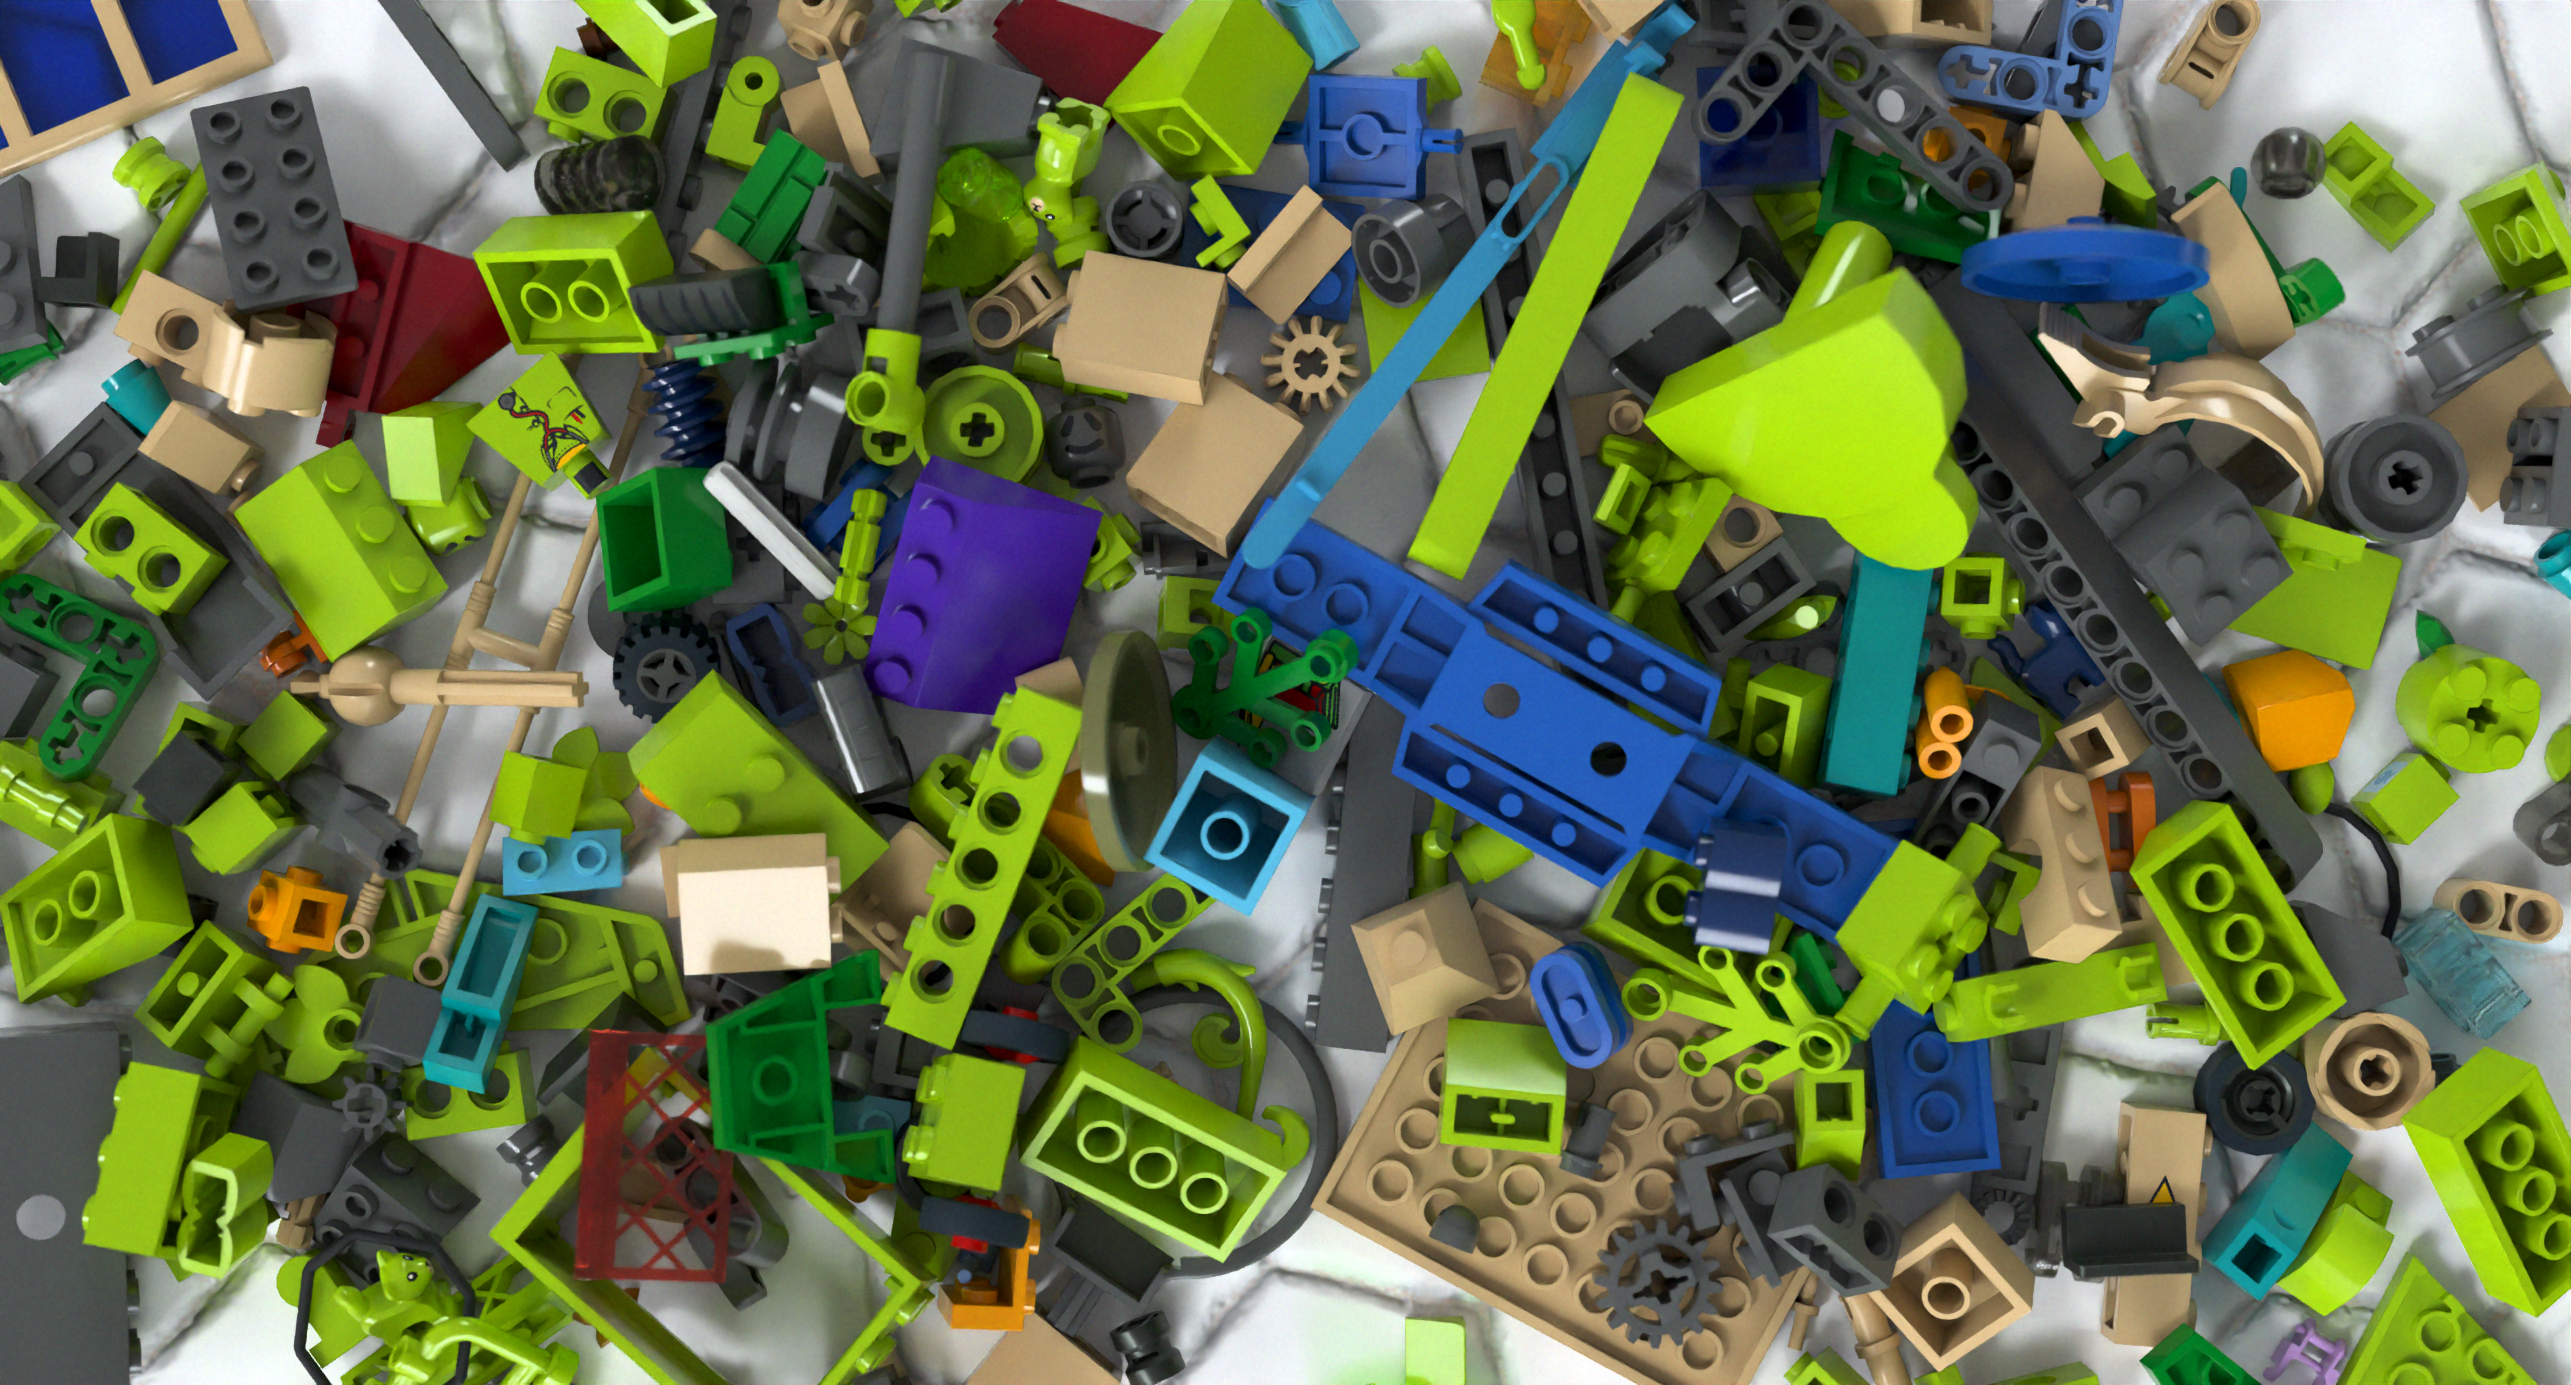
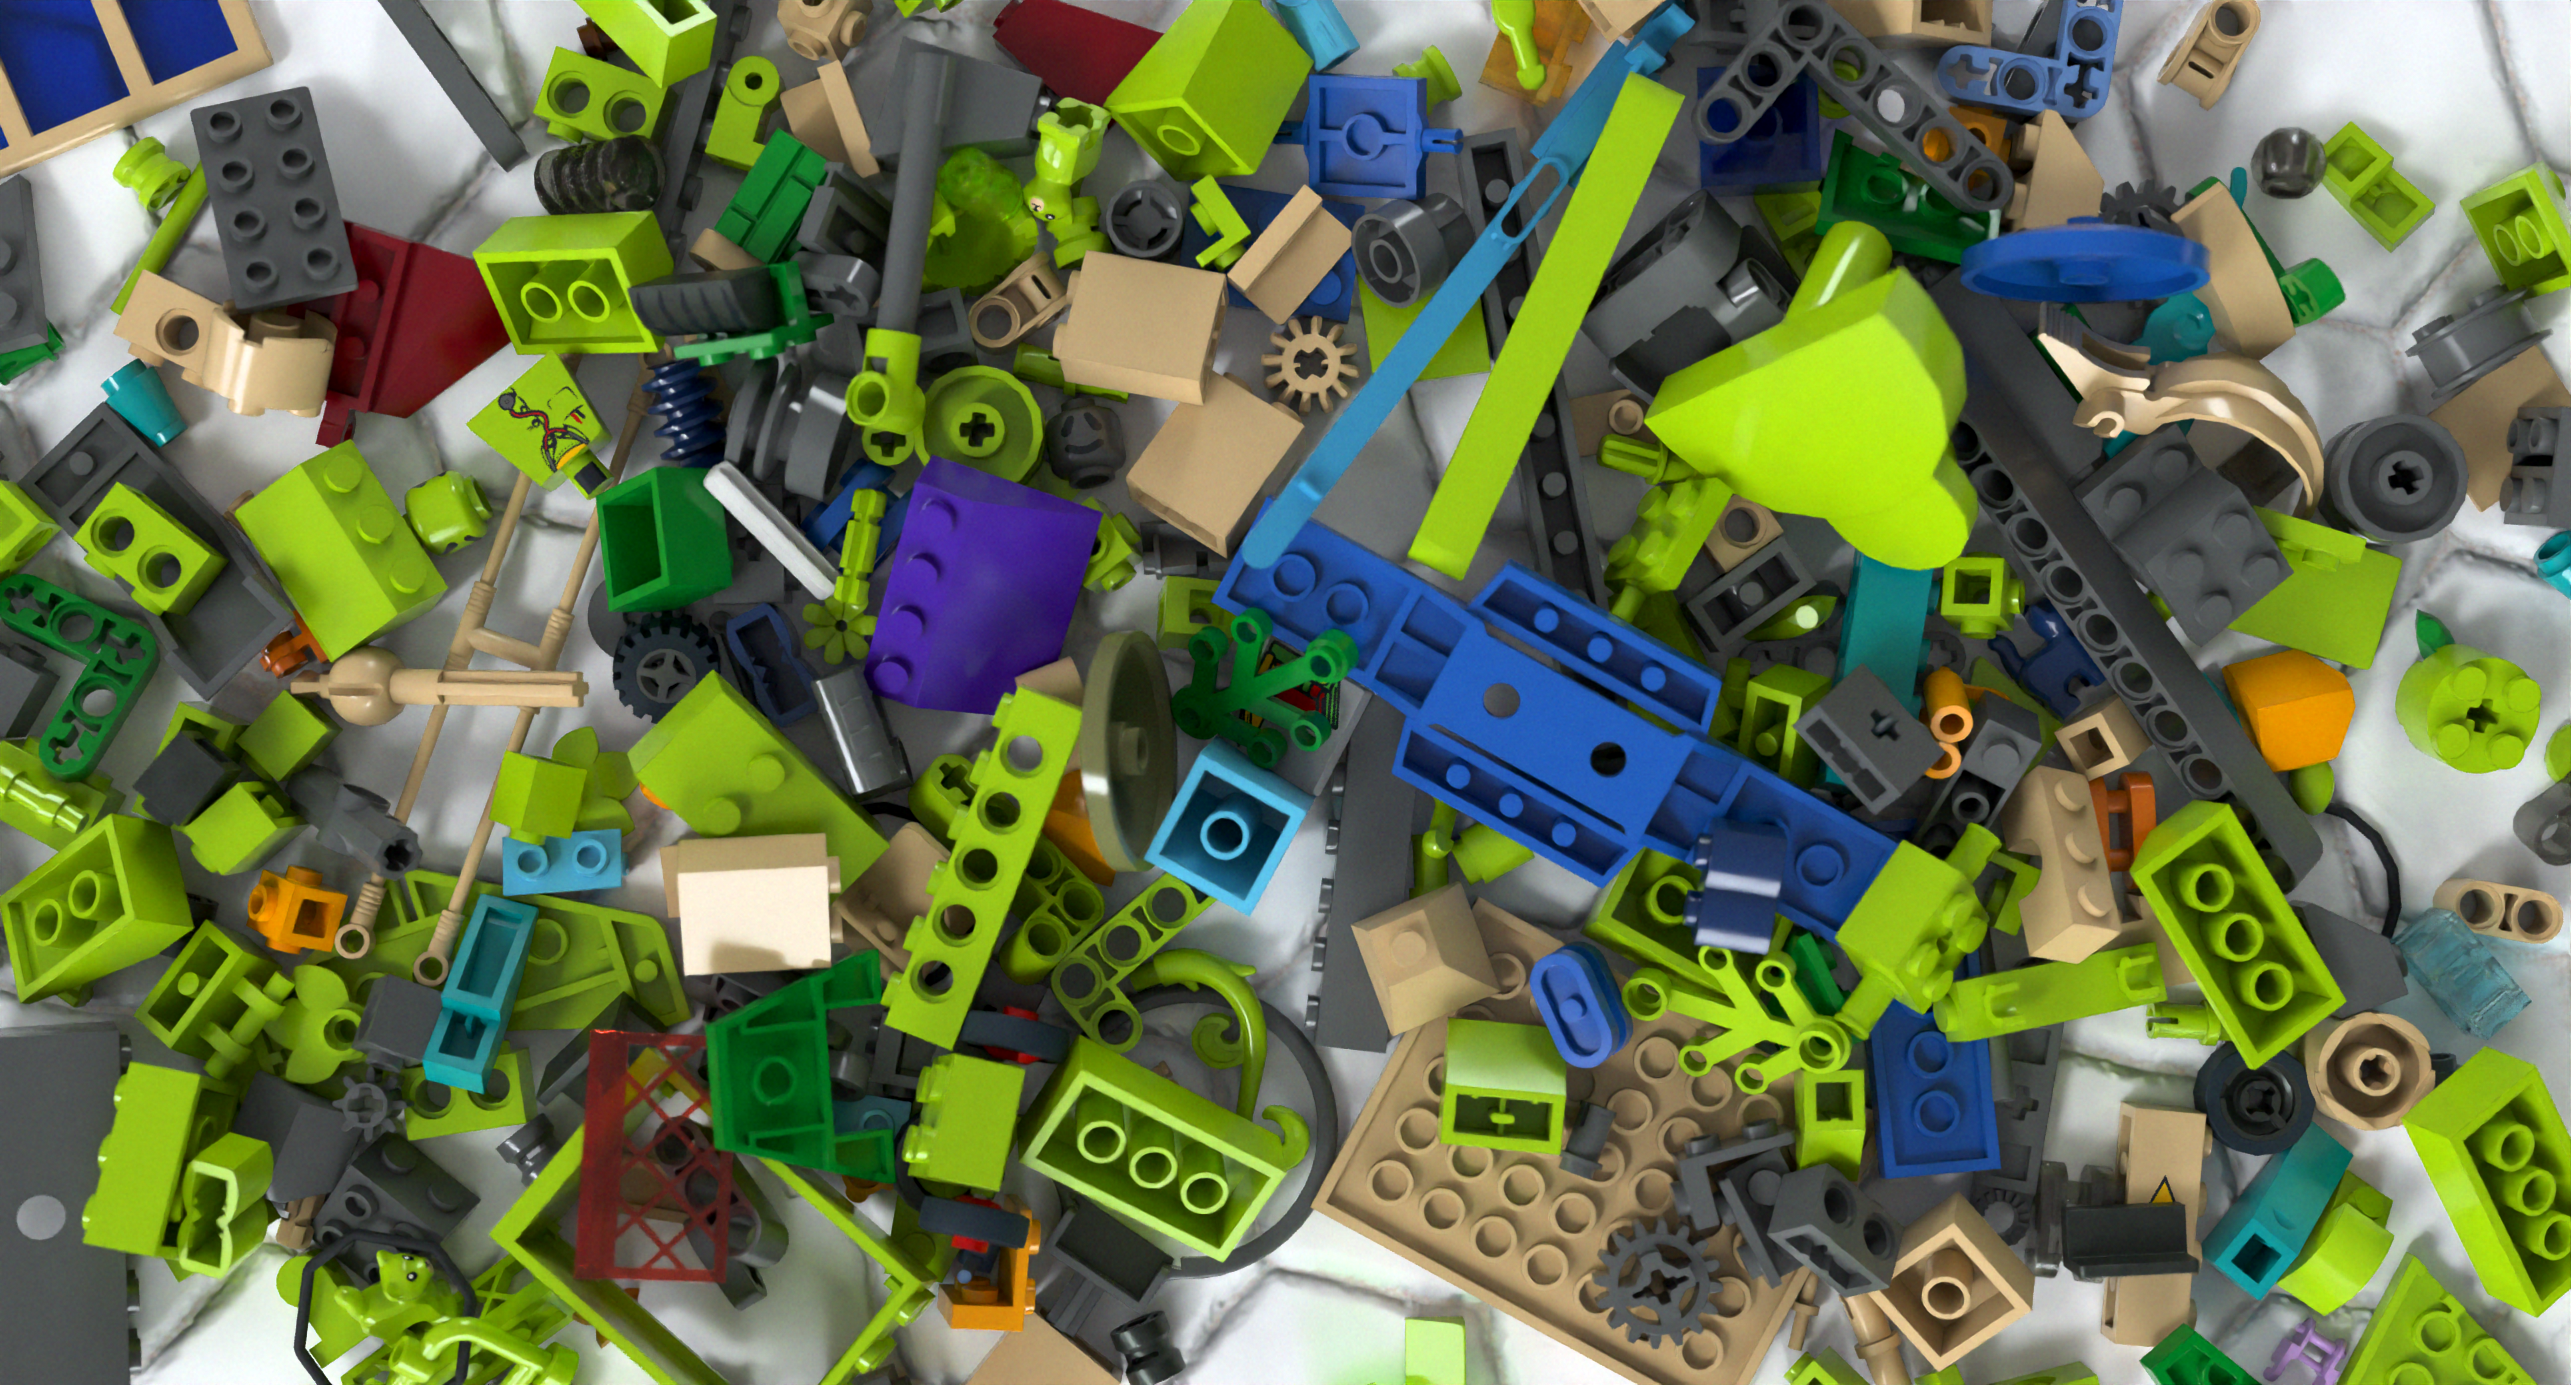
pearl dark grey panel [37,232,120,309] -> none
tan slope [138,400,267,498] -> none
lime slope [382,401,484,507] -> none
dark grey hinge [1429,1205,1480,1254] -> none
lime slope [1592,462,1652,539] -> none
lime slope [2066,121,2158,230] -> none
lime brick [2350,753,2460,845] -> none
none -> dark grey brick [1792,663,1946,815]

